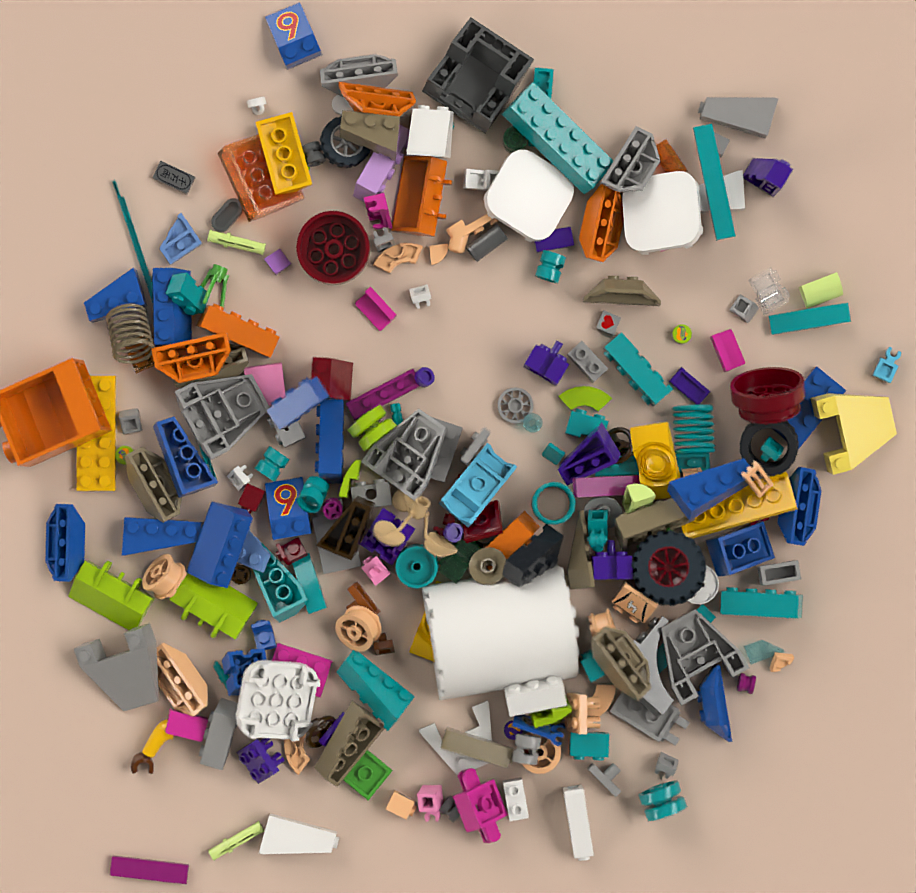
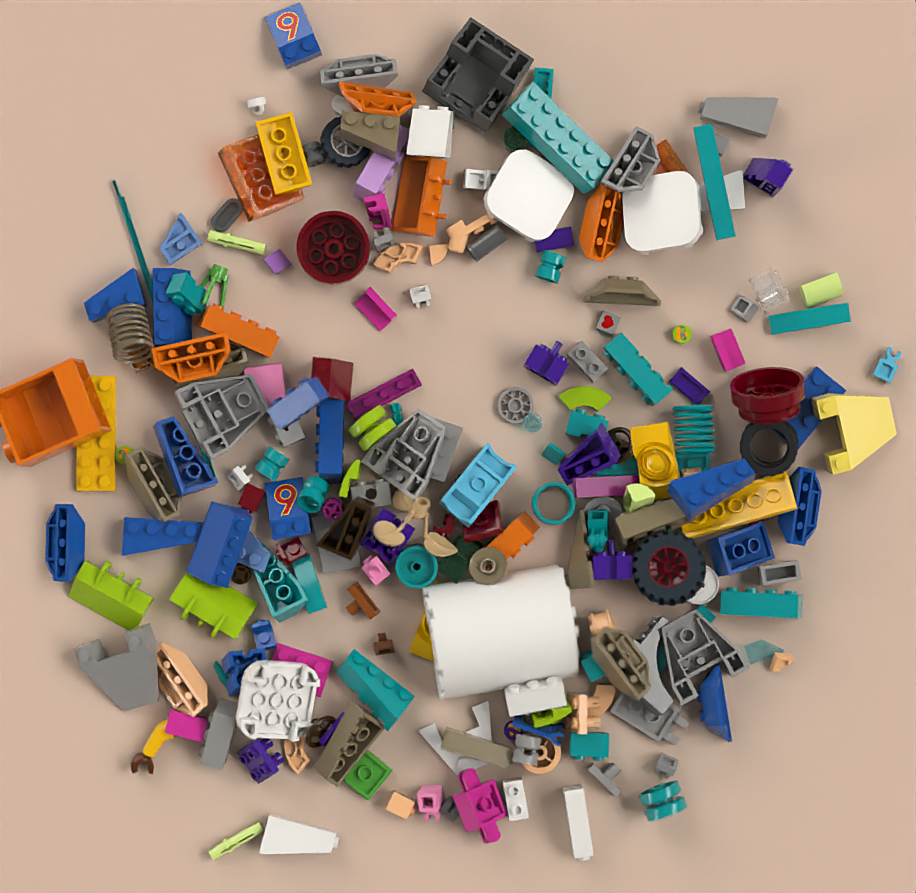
magenta tile [110,855,189,884] -> none
light grey slope [119,408,142,434] -> none
light nougat wheel [142,554,187,600] -> none
dark grey tile [152,161,196,195] -> none
light nougat wheel [335,605,382,651] -> none
dark purple tile [415,367,435,387] -> none
dark purple tile [443,523,464,542] -> none
light grey tile [460,428,490,465] -> none
black wedge [502,523,564,587] -> none
light nougat slope [611,583,658,624] -> none
magenta wheel [737,673,756,694] -> none
light nougat tile [741,461,773,498] -> none
teal tile [760,436,784,462] -> none

